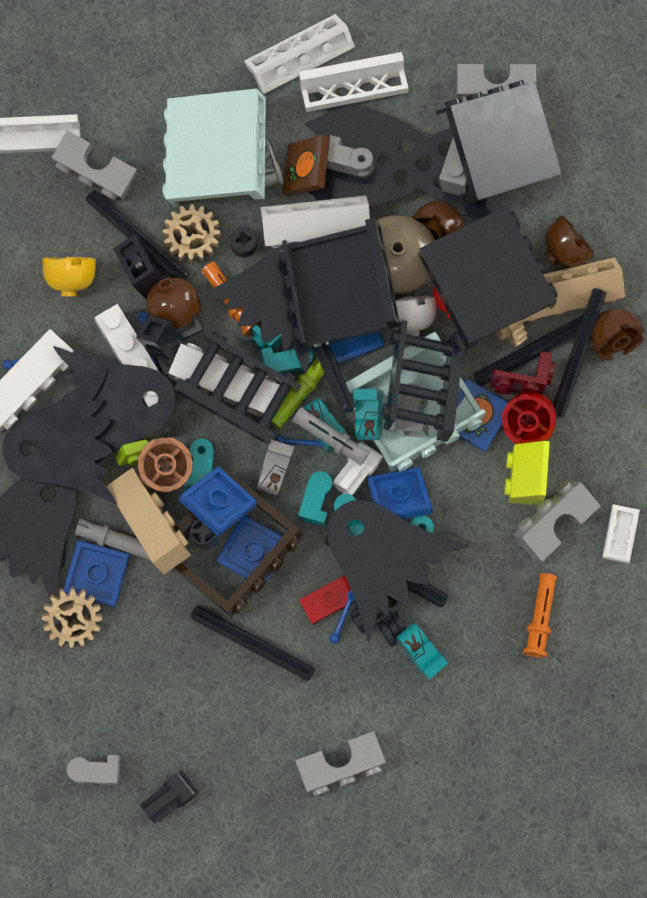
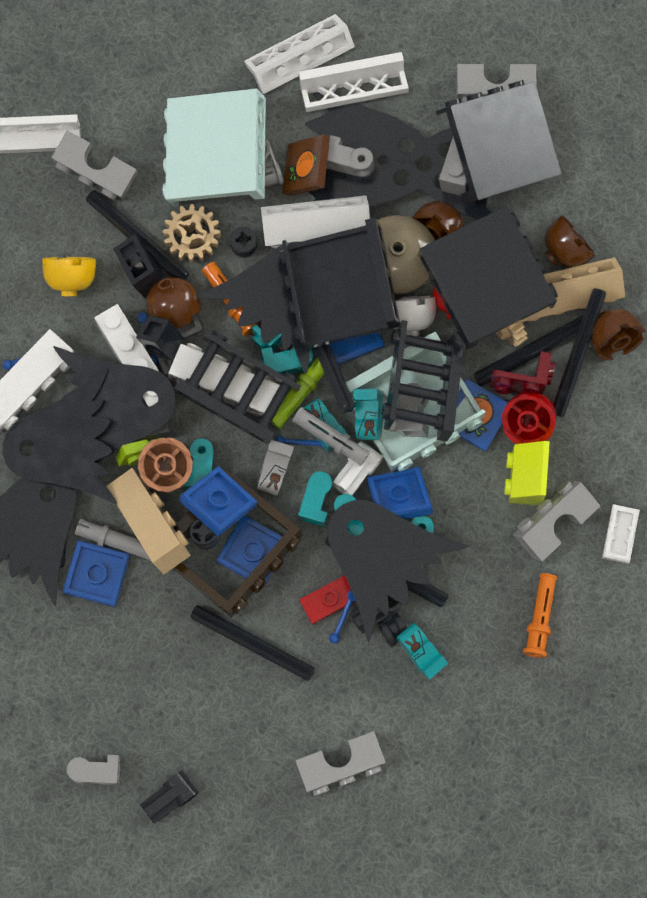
tan gear [42,587,102,648] -> none

